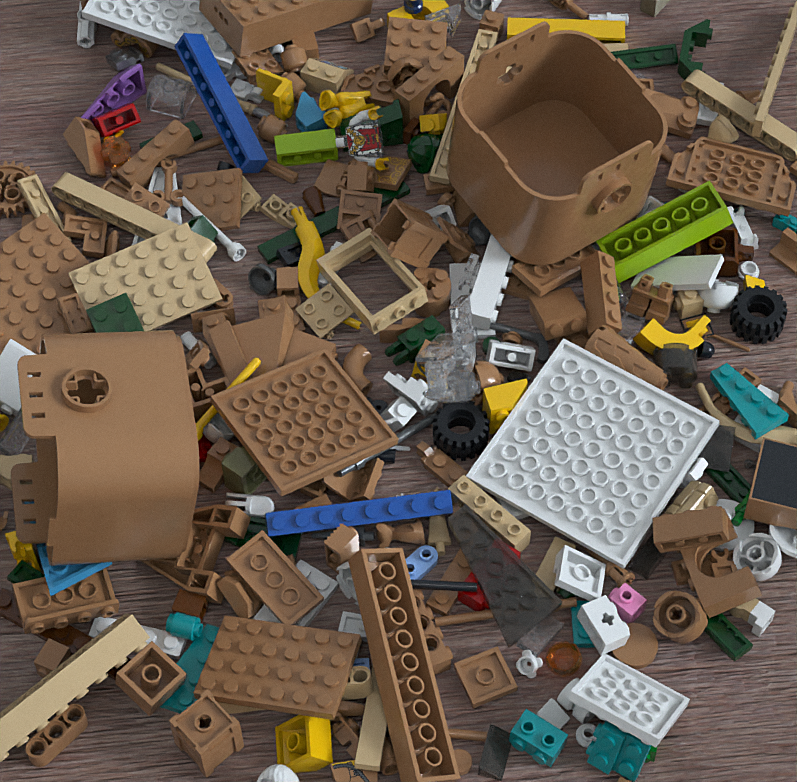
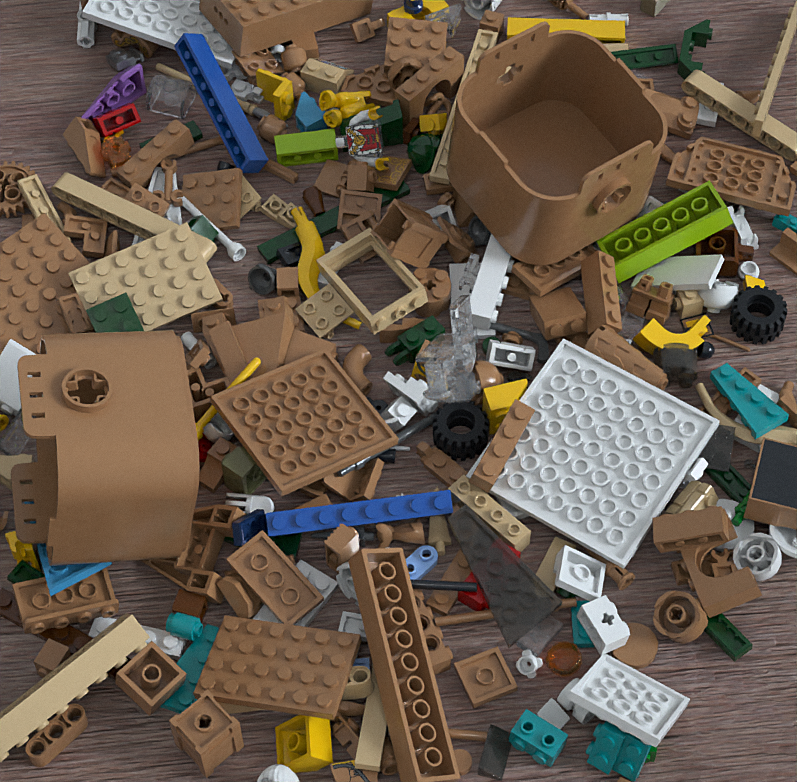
white plate [576,723,597,748] -> none
bright pink brick [608,583,647,624] -> none
clear smoke slope [628,534,668,580] -> none
tan helmet [707,115,739,143] -> none
white leg [729,598,775,637] -> none
none -> dark blue plate [232,509,266,546]
none -> medium nougat brick [468,399,535,493]

